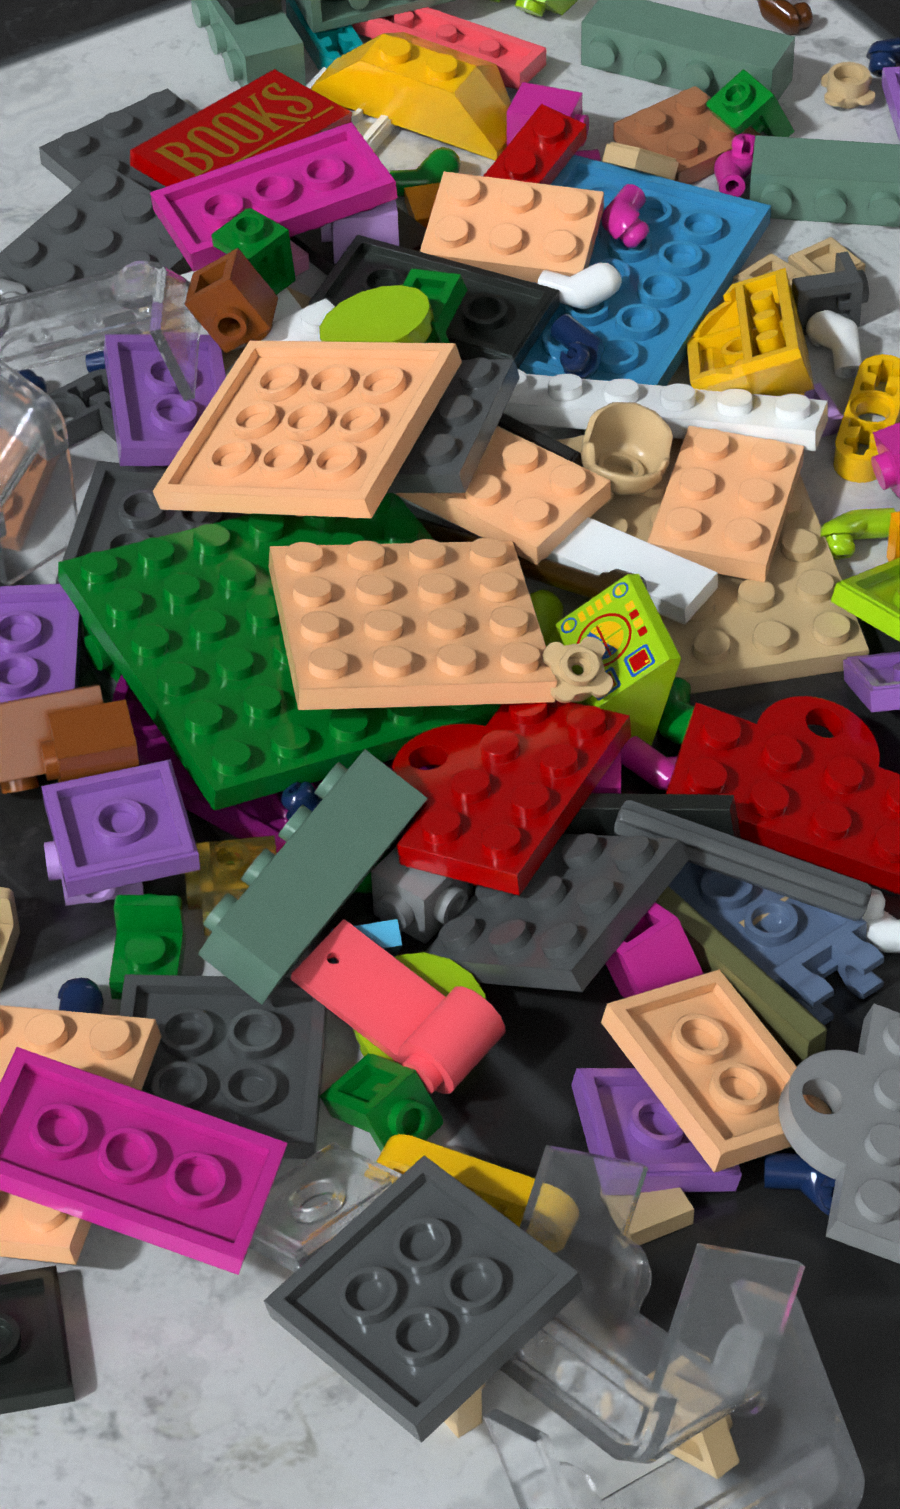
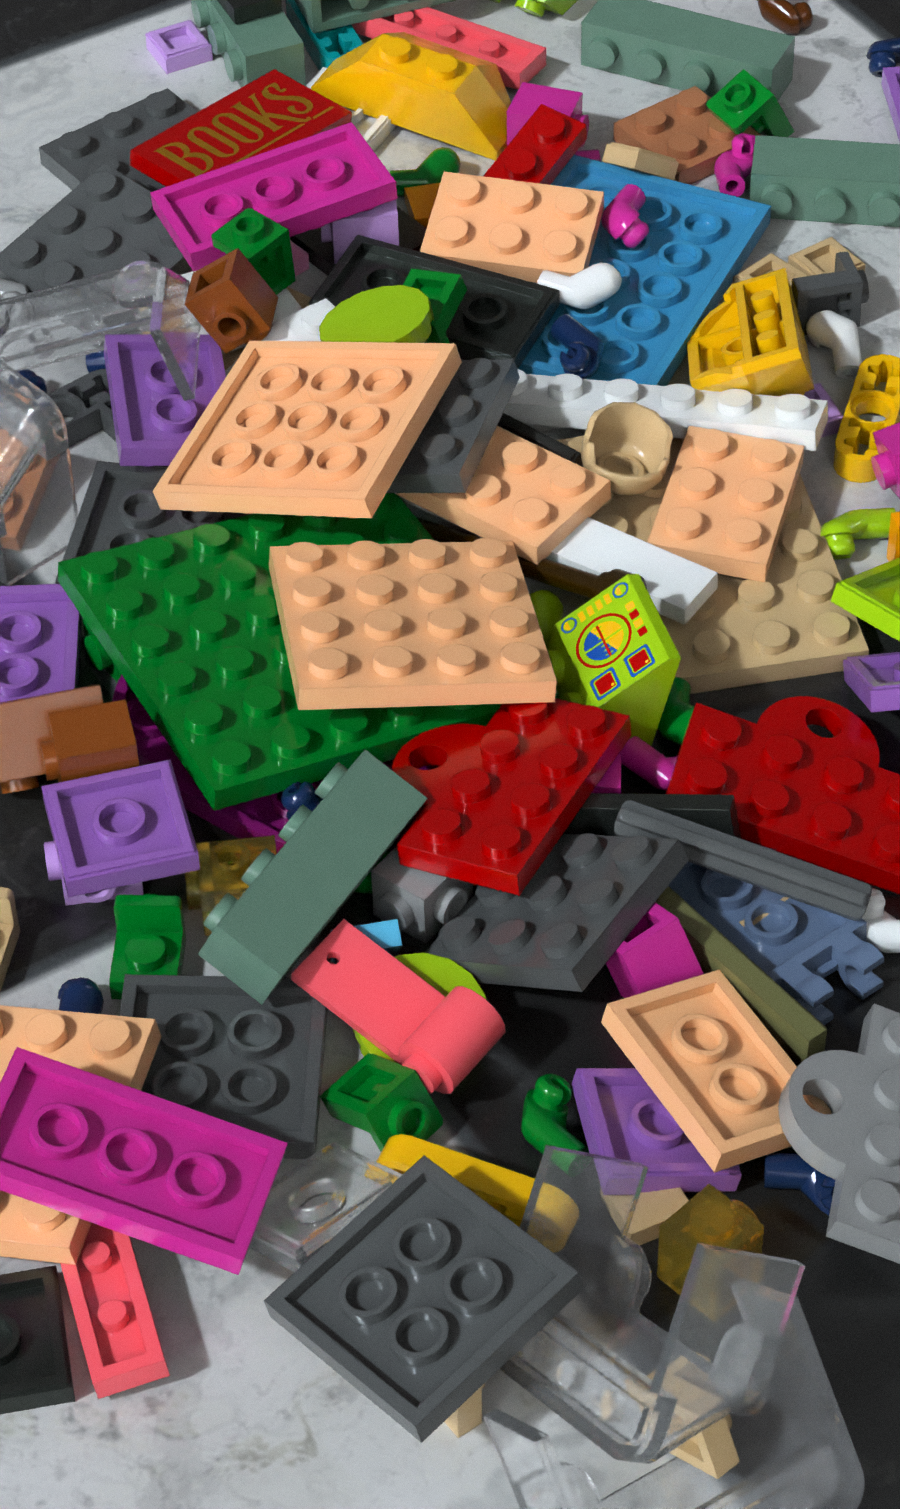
tan plate [542,637,613,703] -> none
tan plate [821,62,876,109] -> none
none -> coral plate [60,1223,170,1399]
none -> lavender tile [145,20,213,74]
none -> green arm [521,1074,589,1175]
none -> clear yellow brick [657,1183,764,1320]

